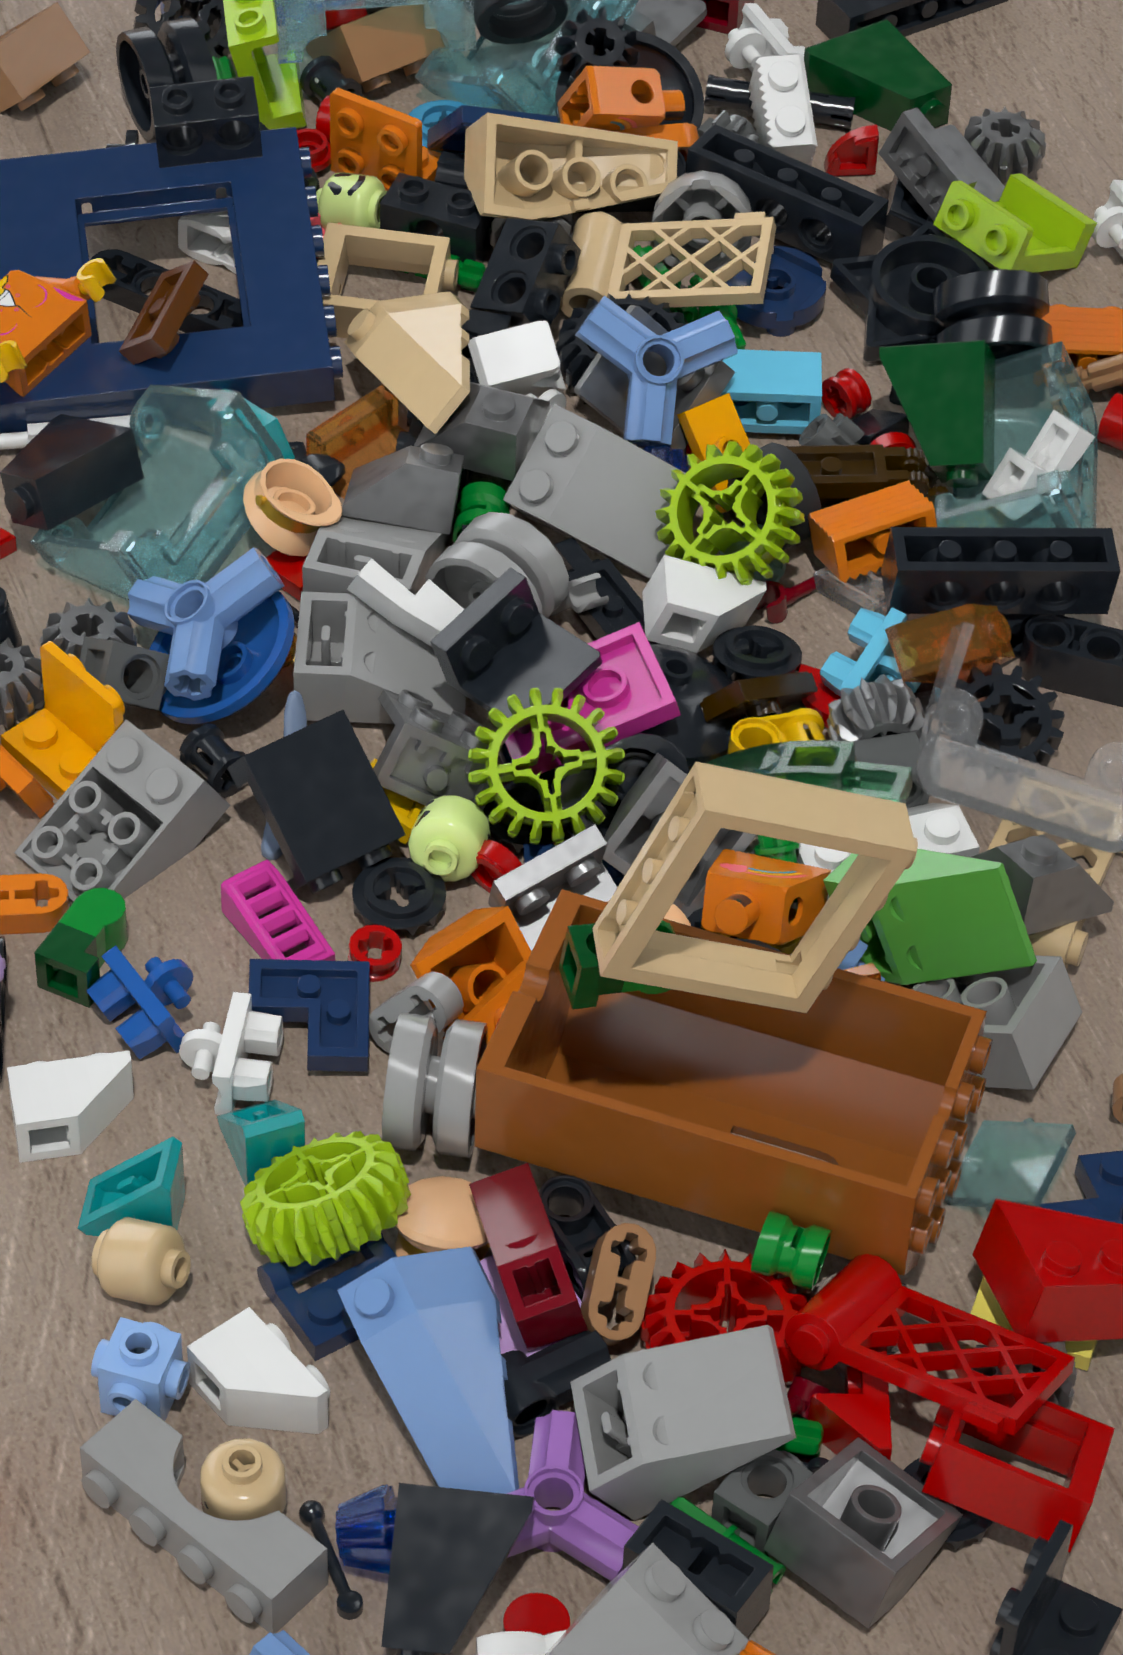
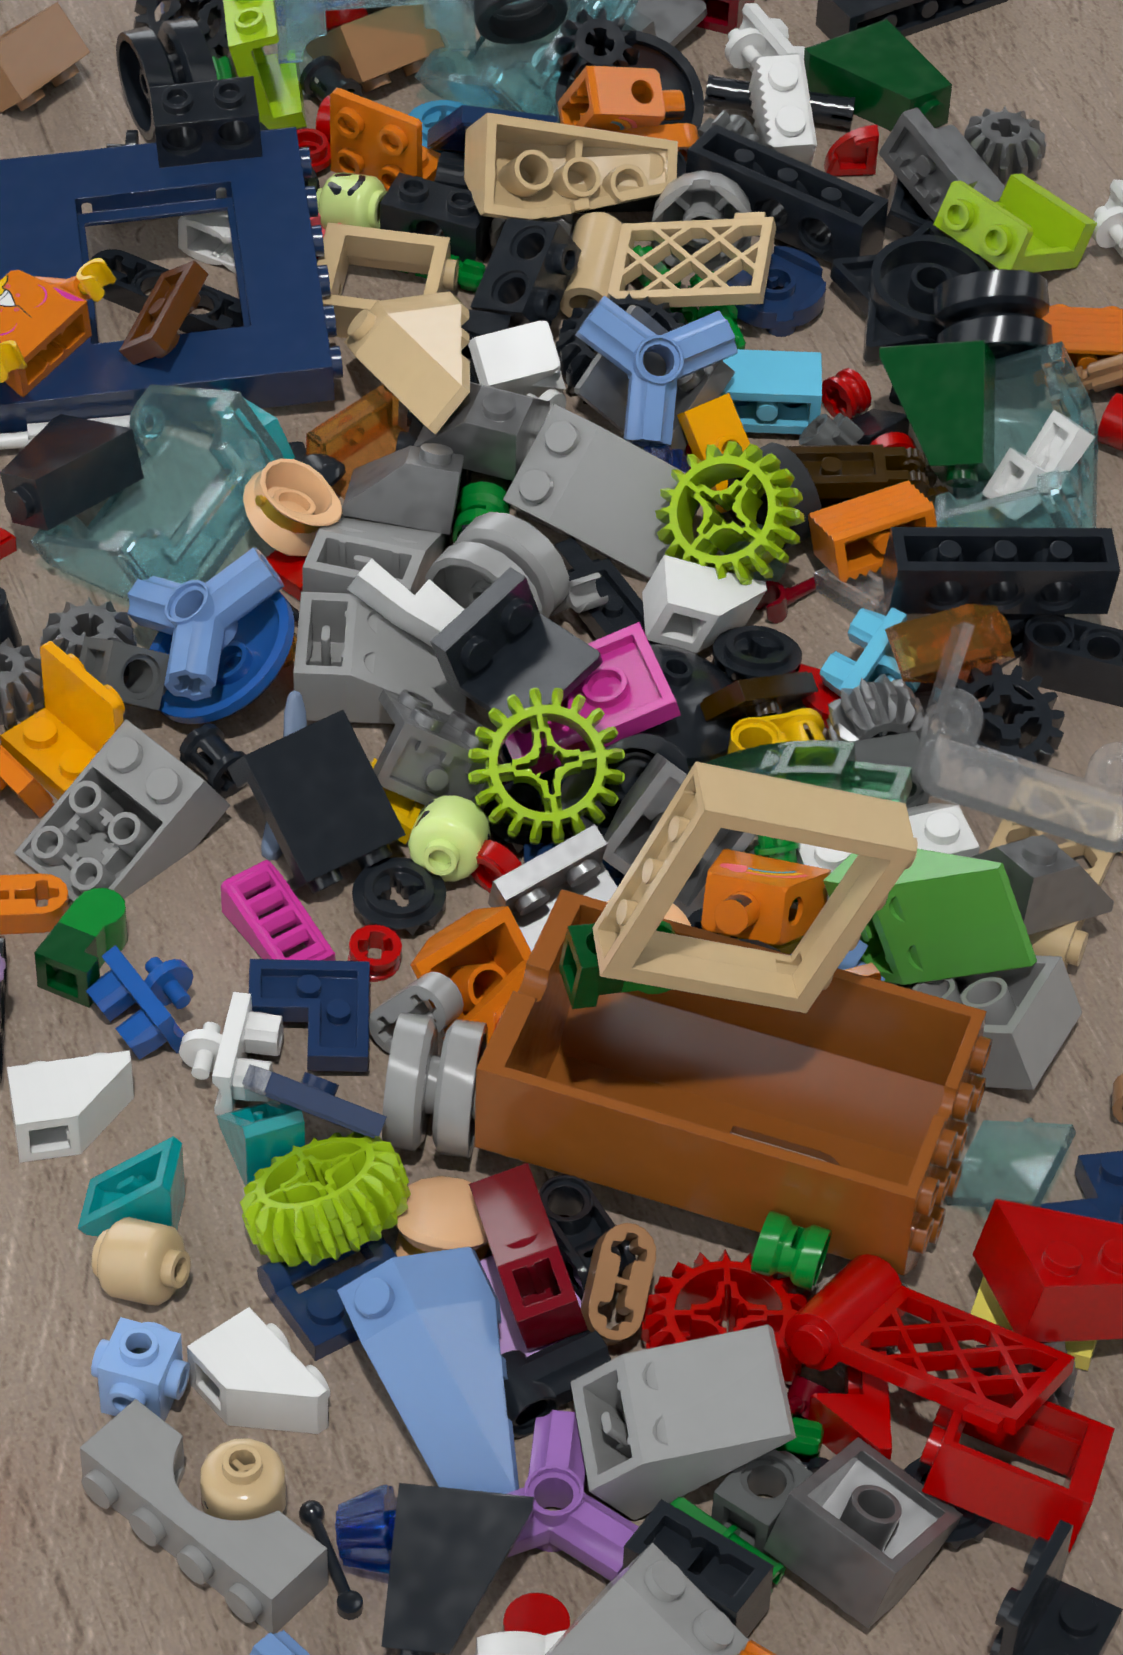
none -> dark blue plate [242,1064,387,1138]

